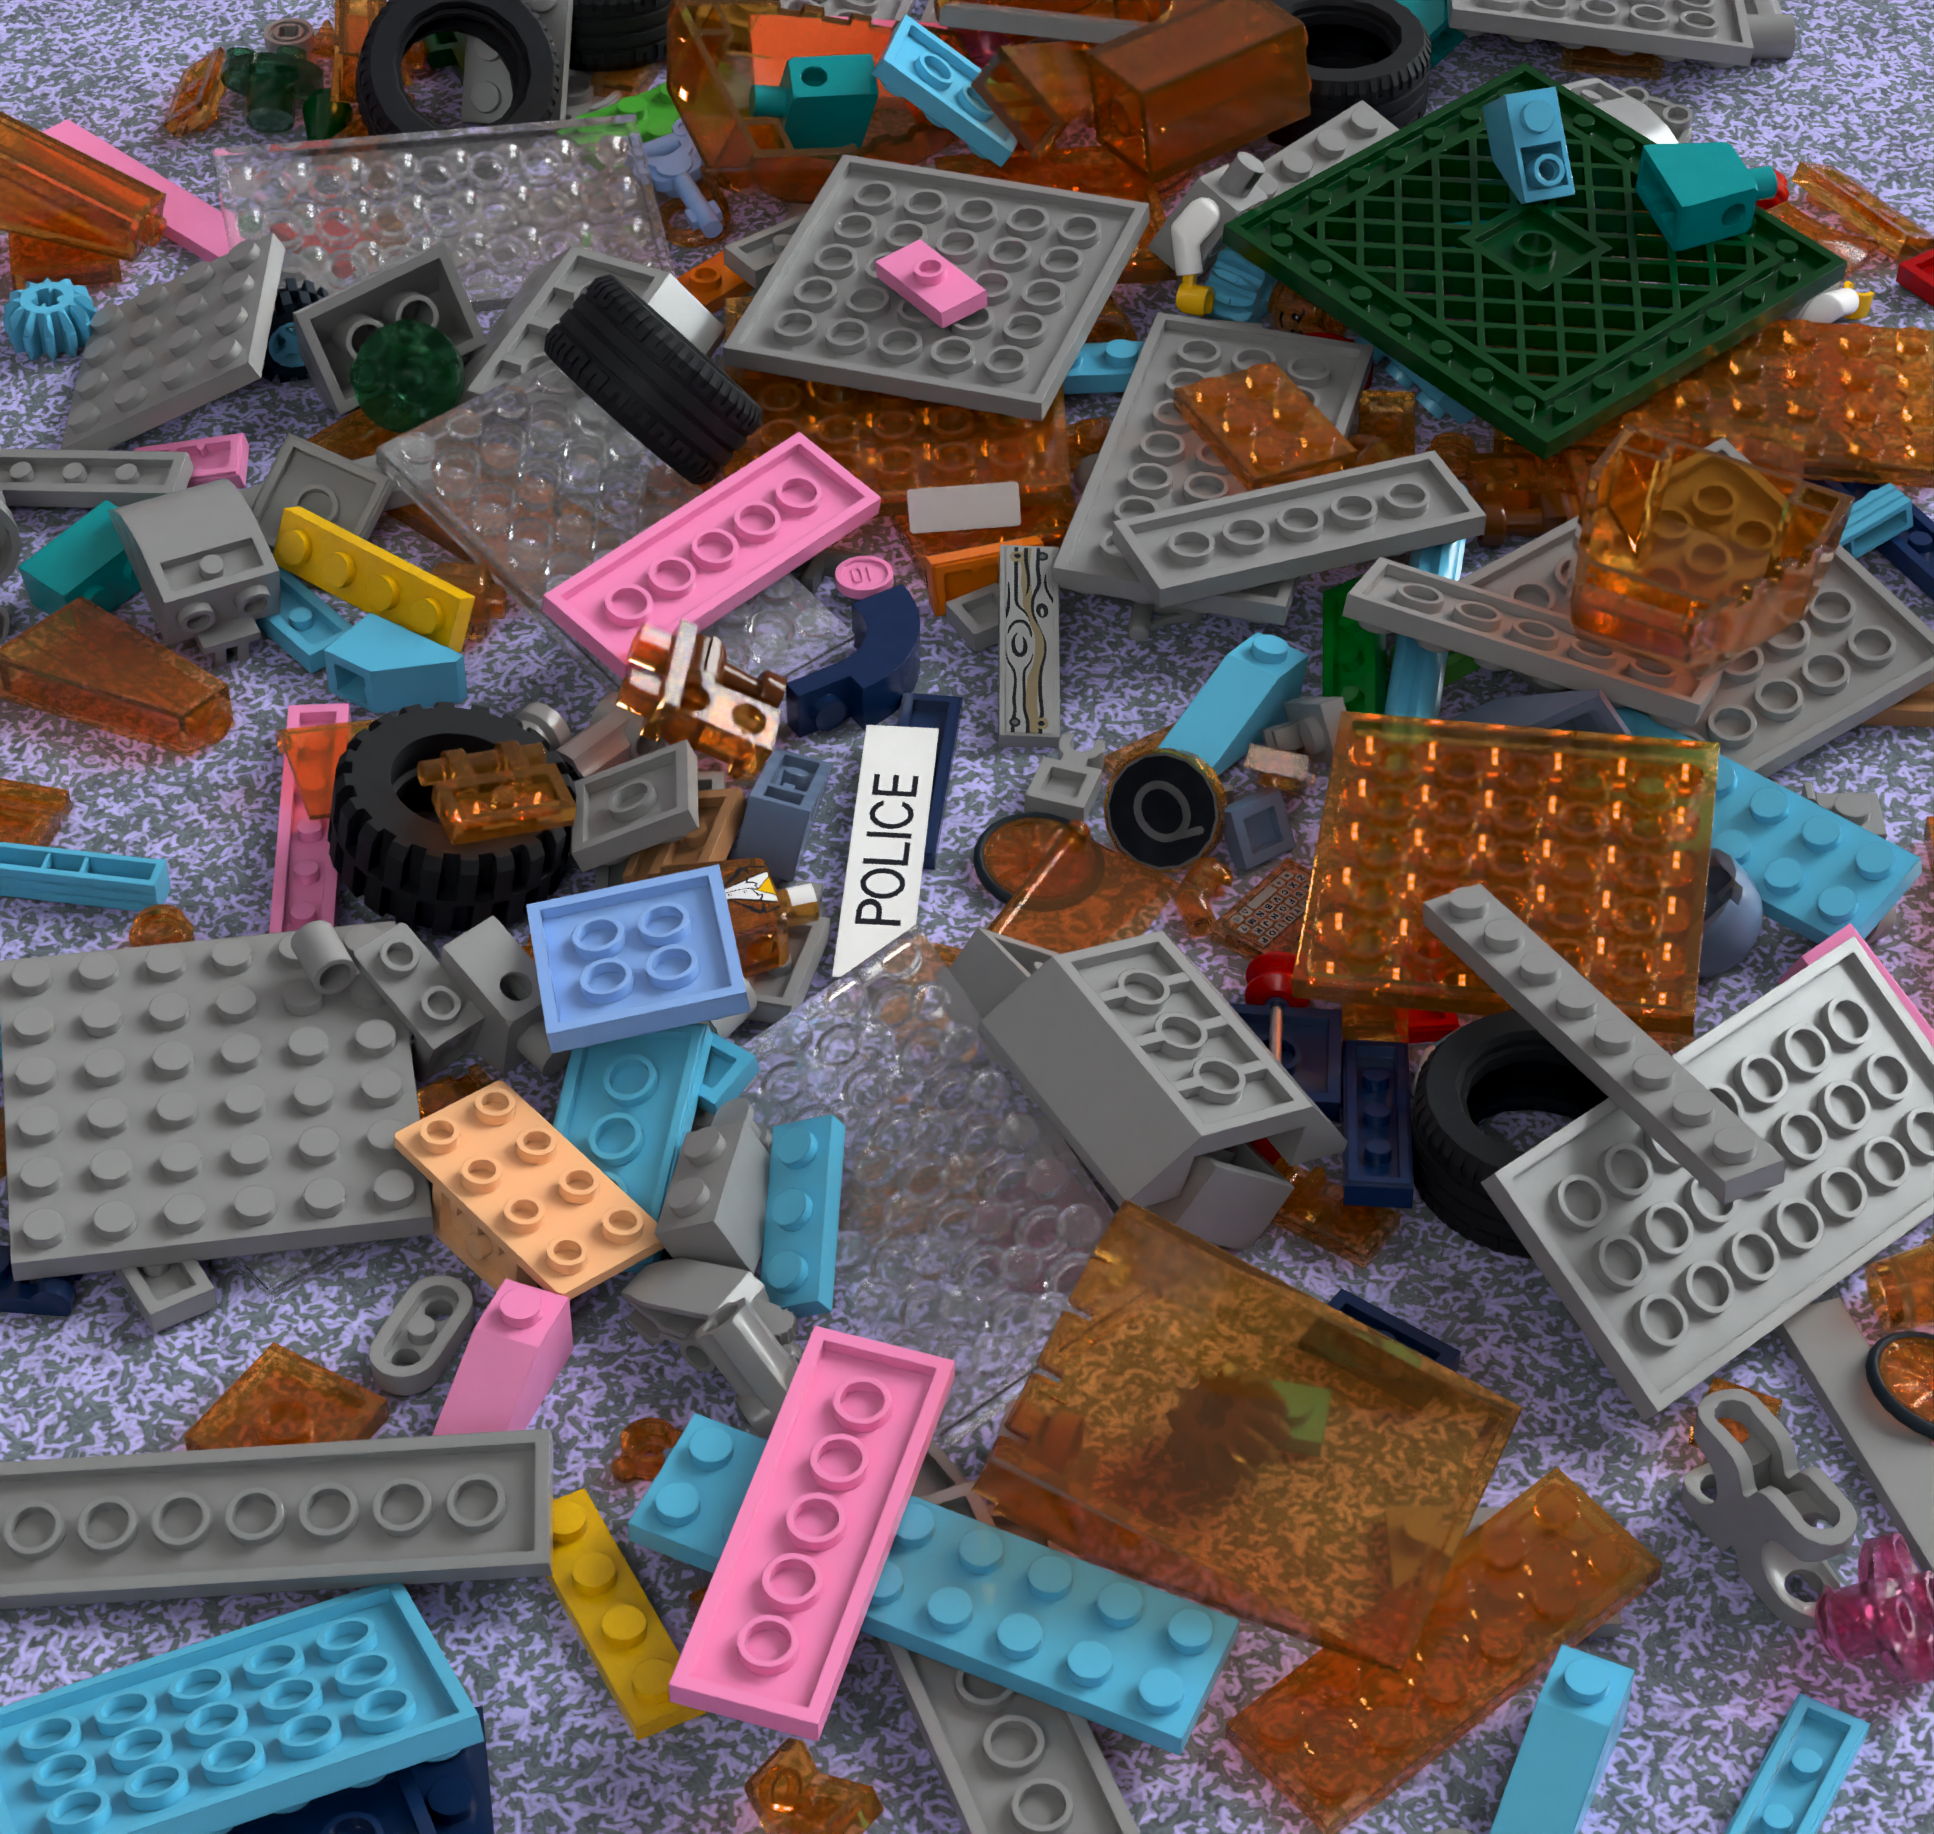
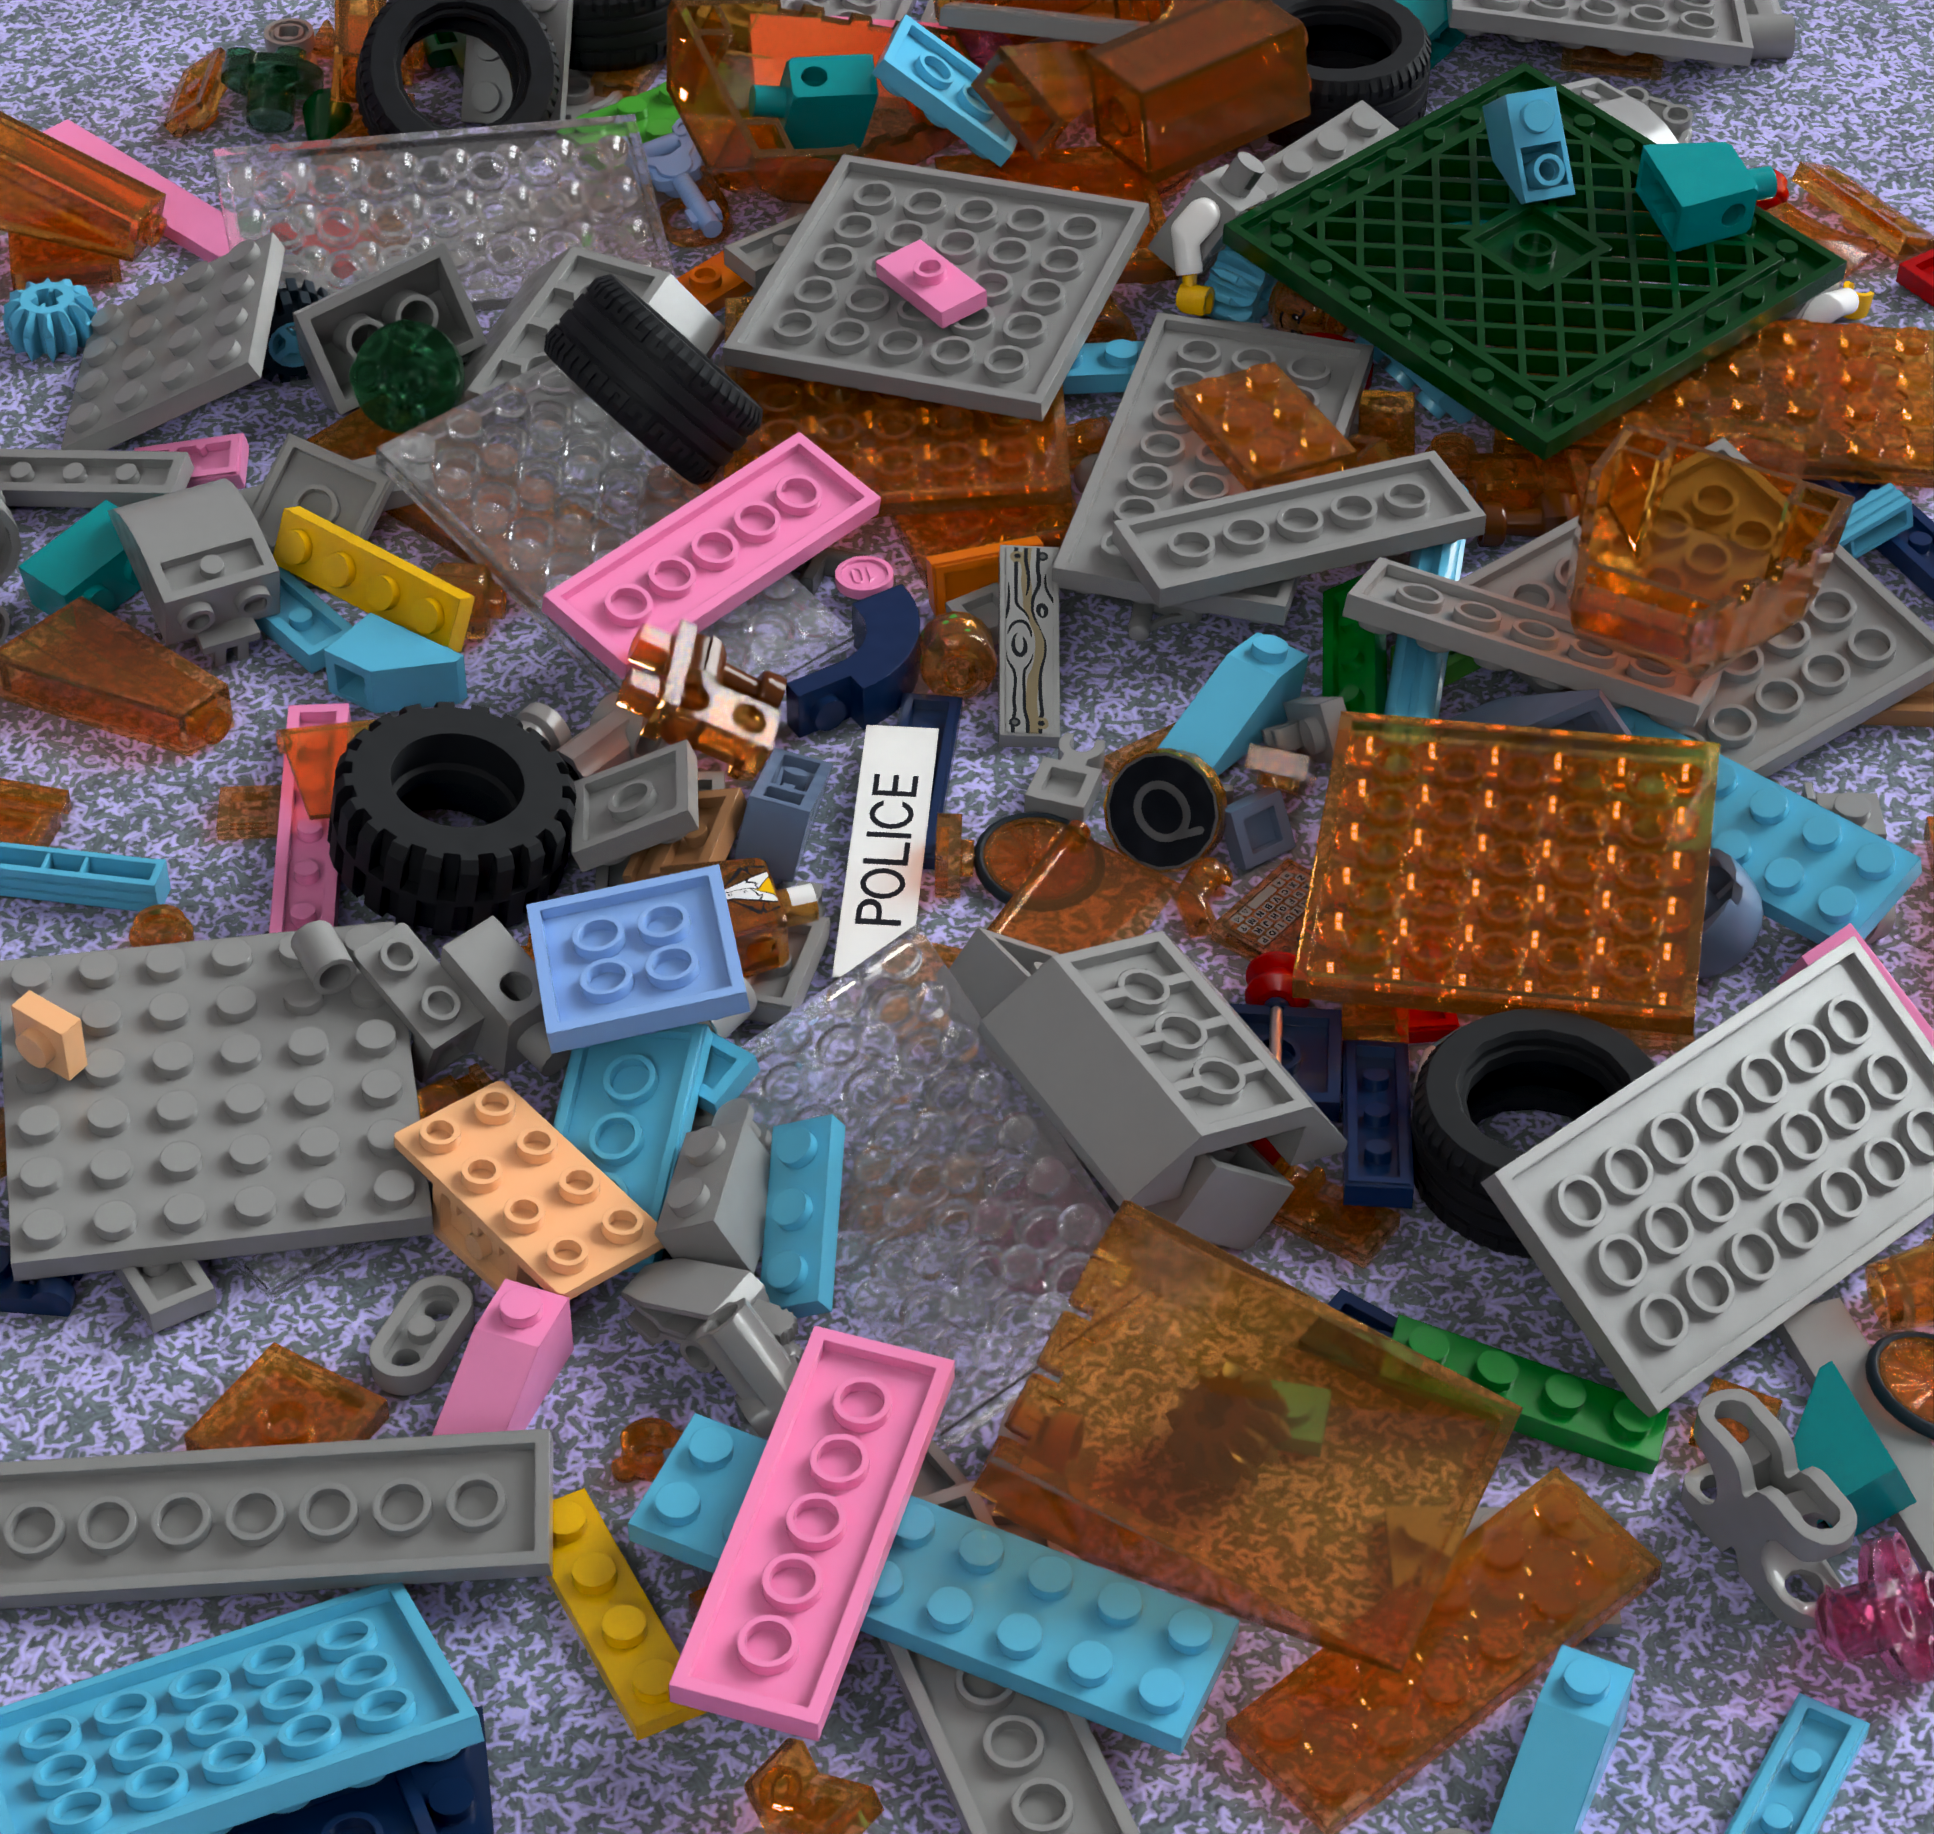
clear orange plate [417,740,577,845] -> none
white sticker [907,482,1021,534] -> none
light grey plate [1423,883,1786,1205] -> none
none -> light nougat plate [11,990,88,1081]
none -> clear orange tile [216,785,281,840]
none -> clear orange head [918,611,997,700]
none -> clear orange plate [935,813,975,898]
none -> green plate [1377,1314,1670,1474]
none -> teal slope [1793,1361,1917,1537]

